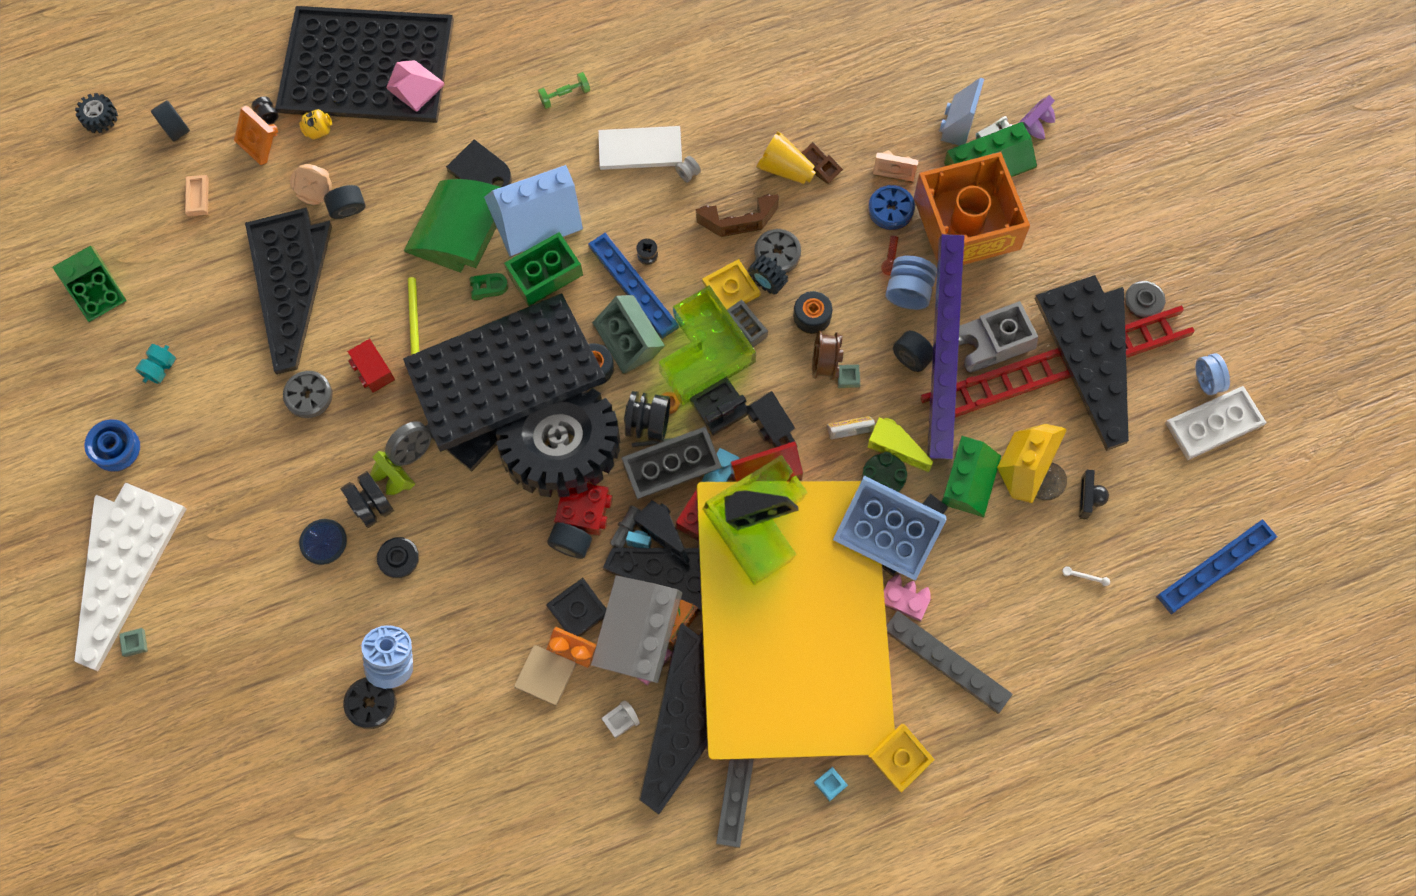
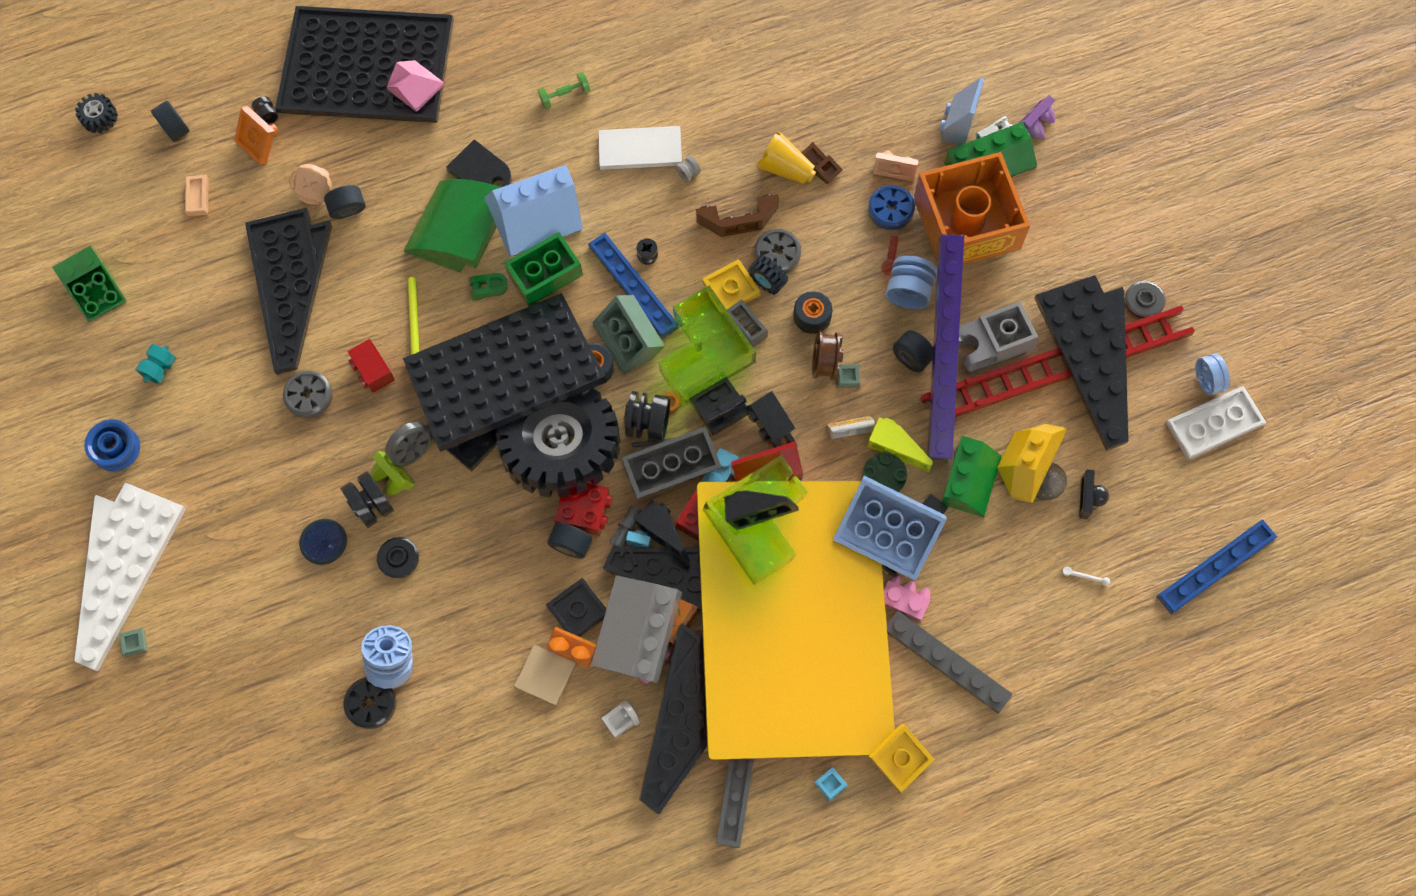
yellow head [299,109,332,140] -> none

